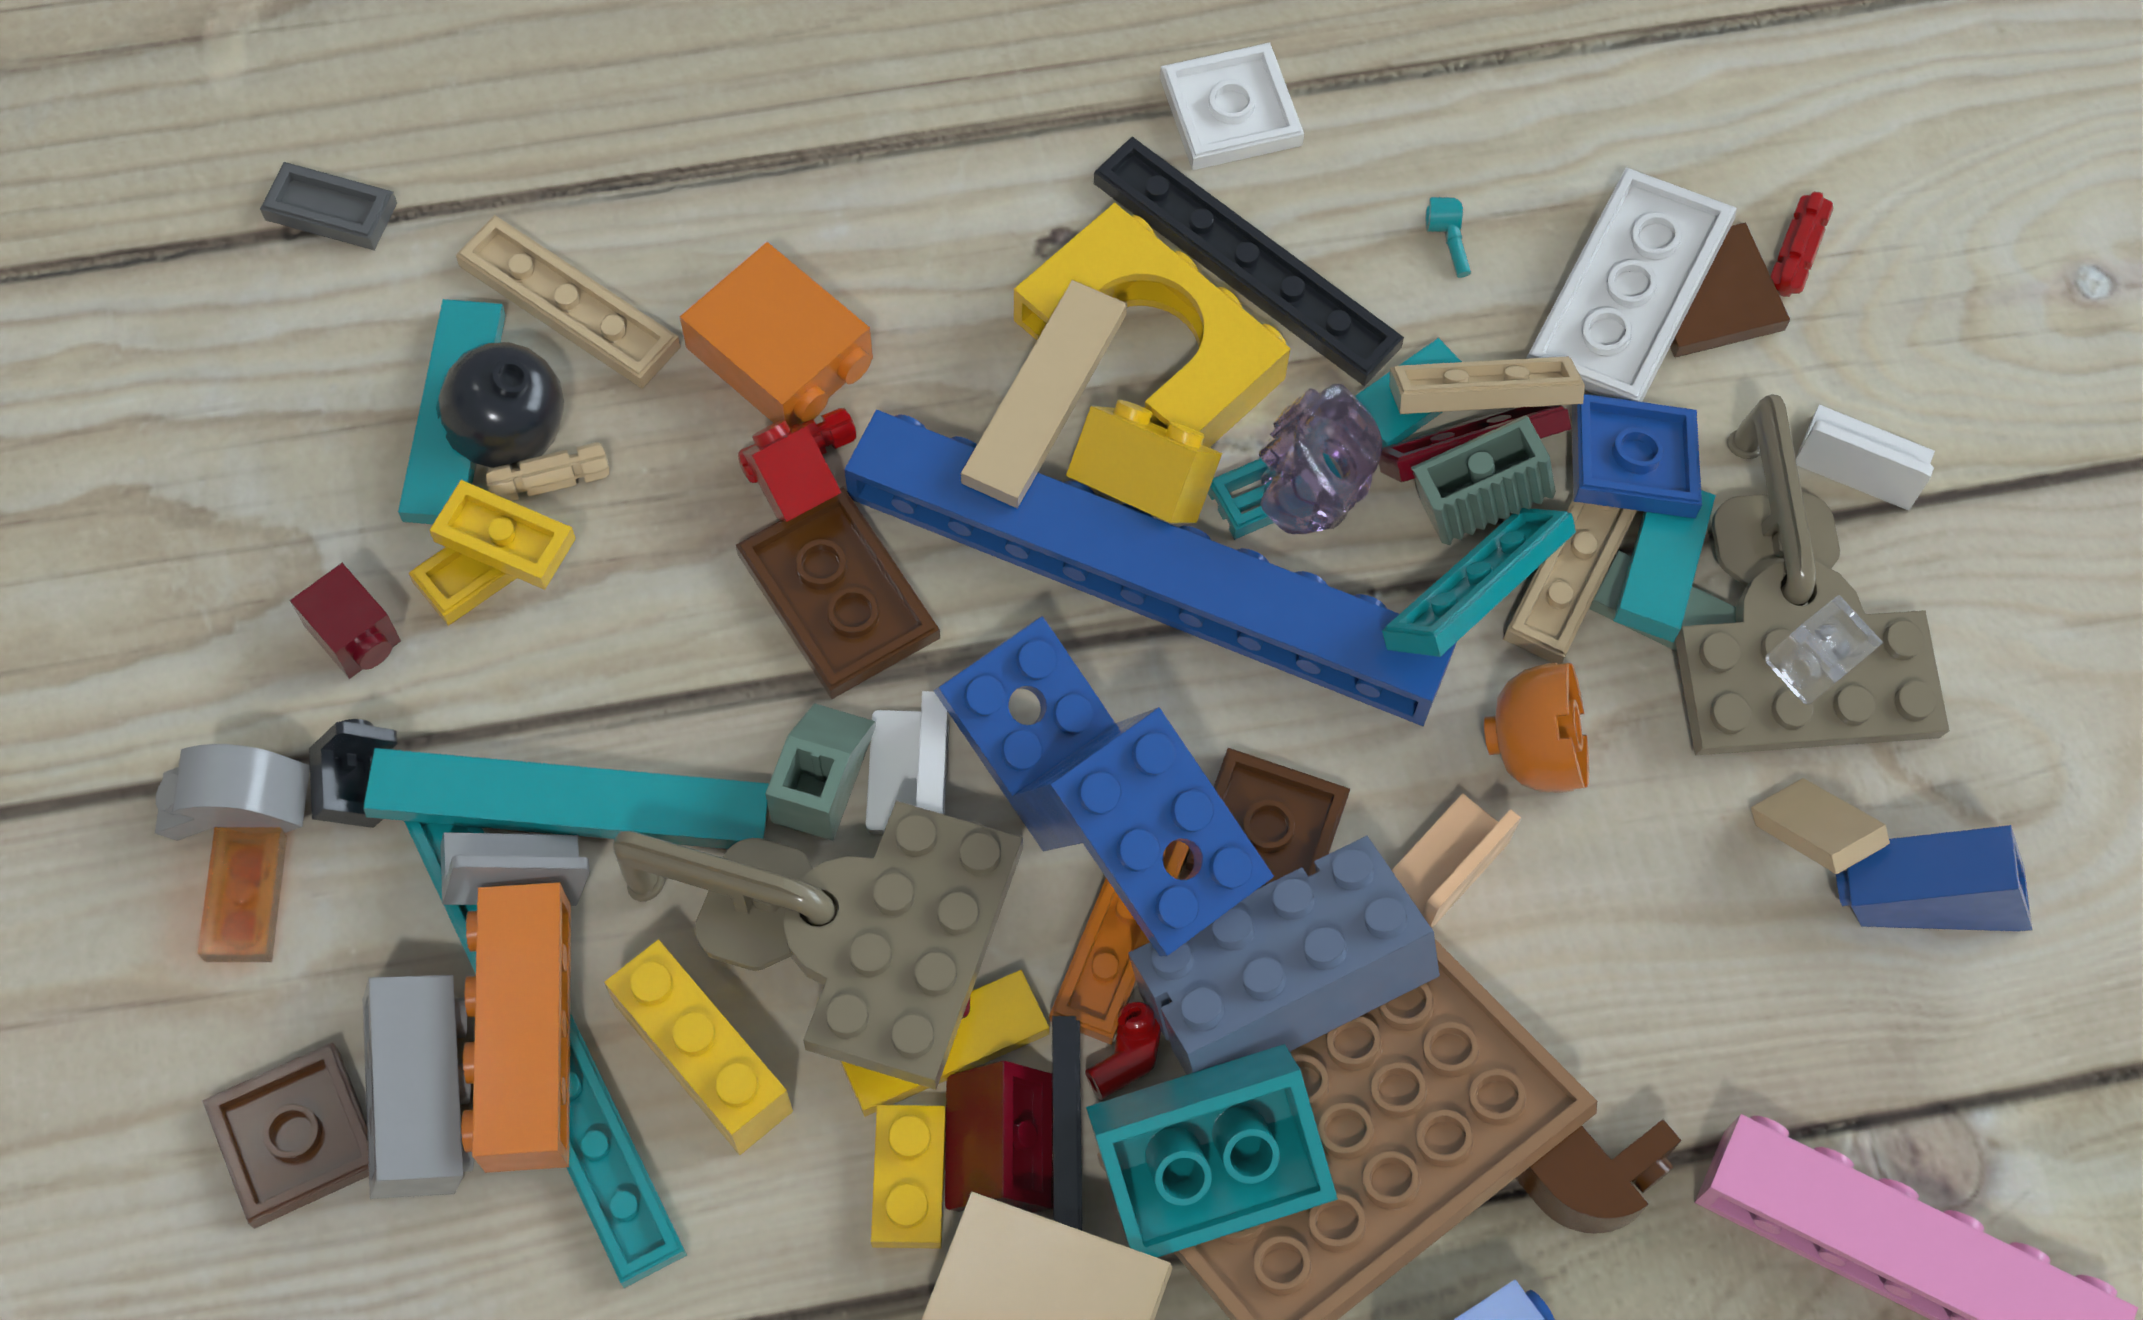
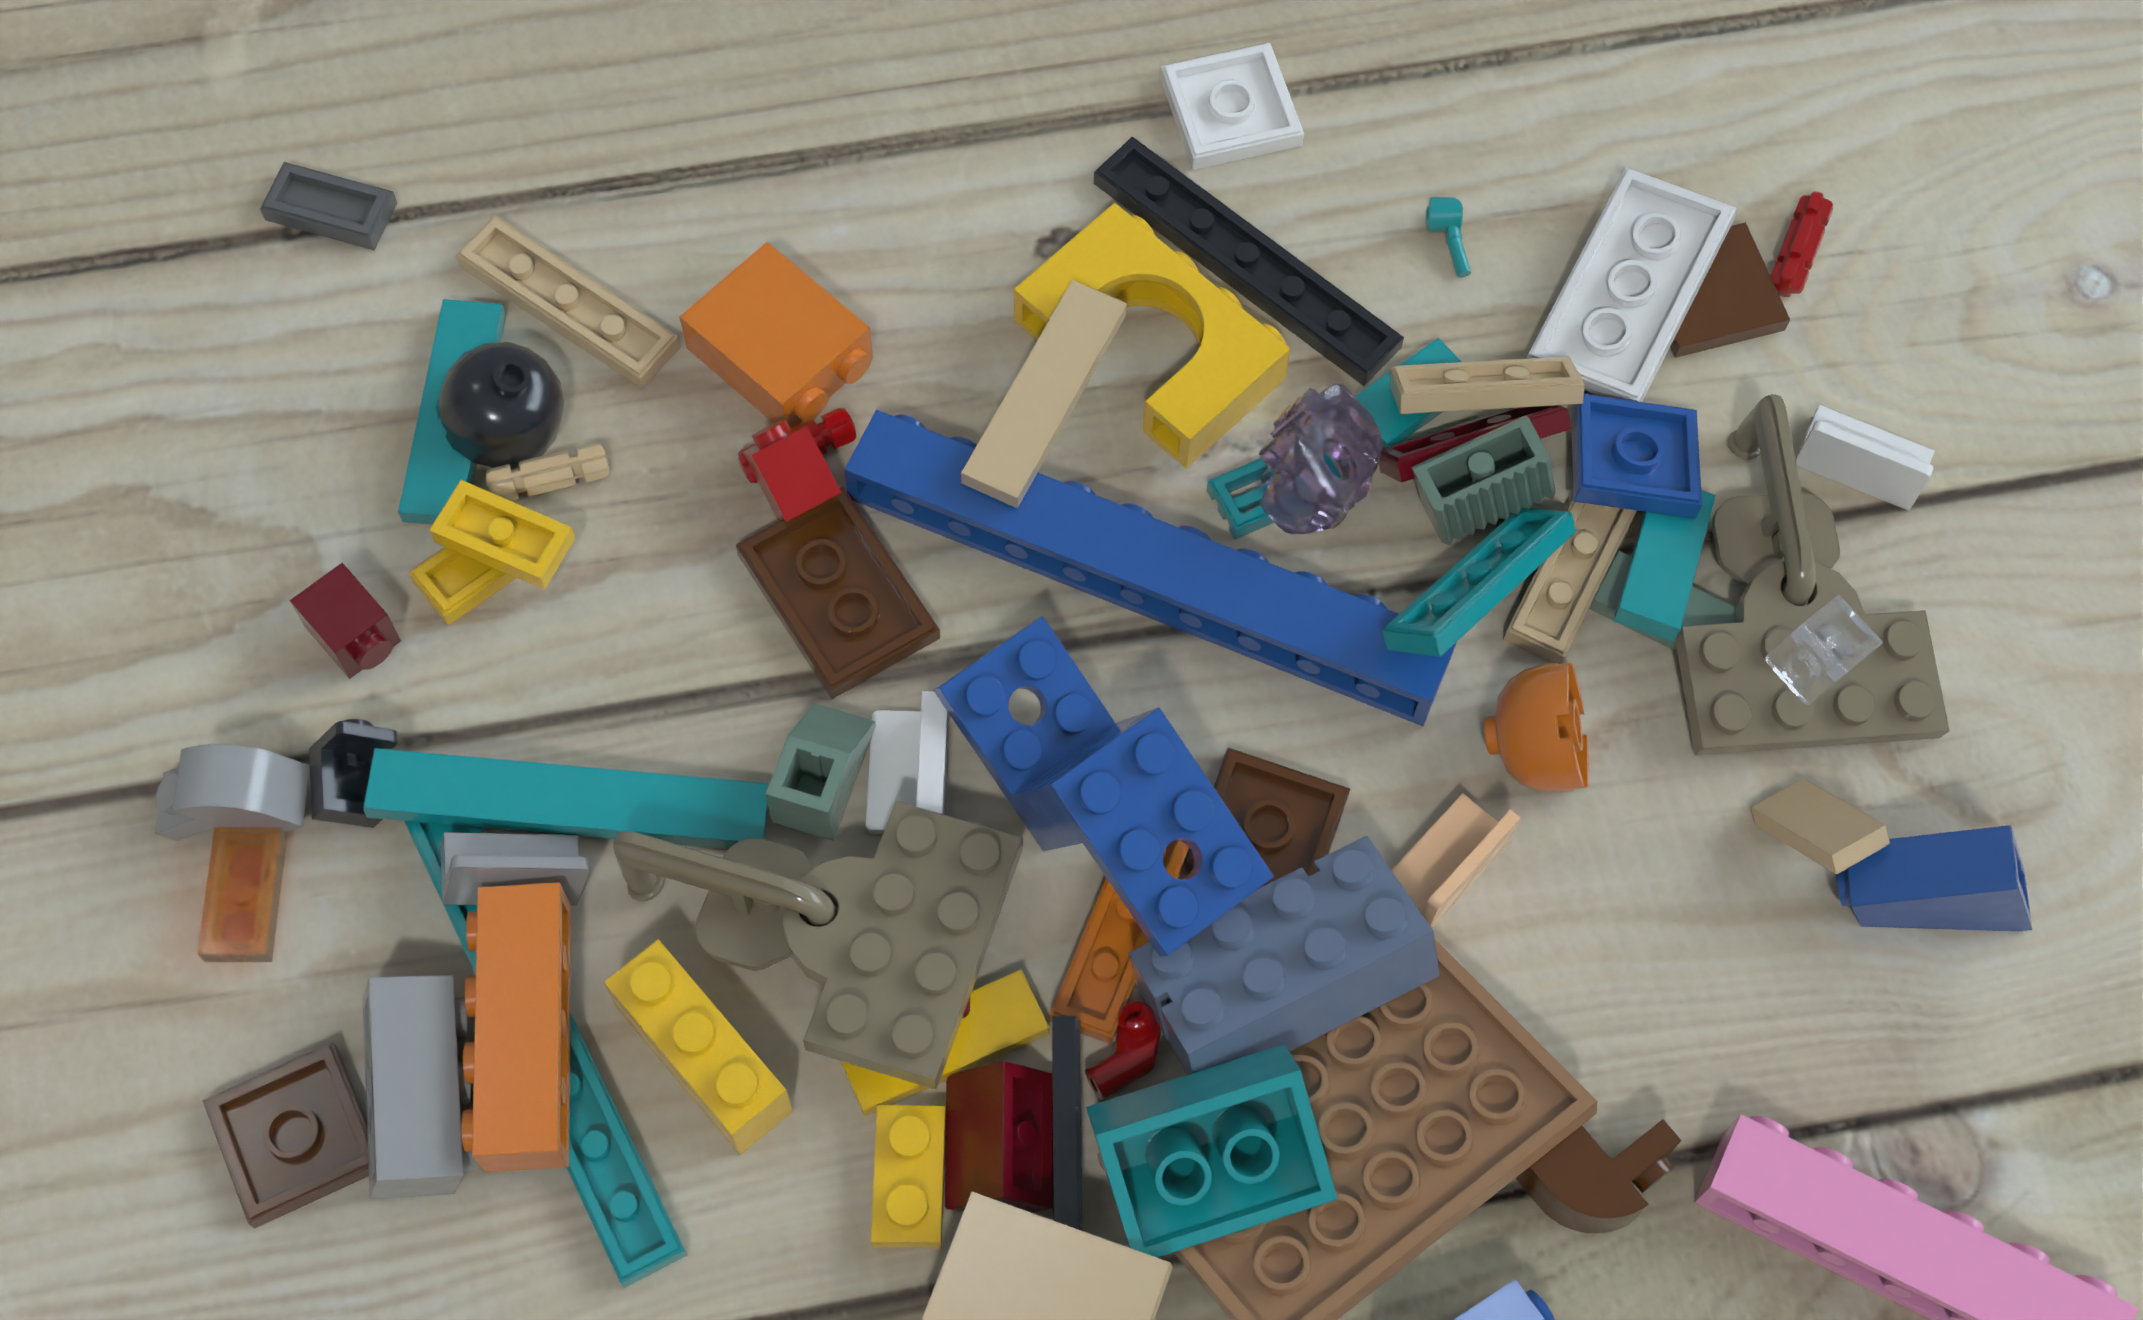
yellow brick [1066,400,1222,523] -> none

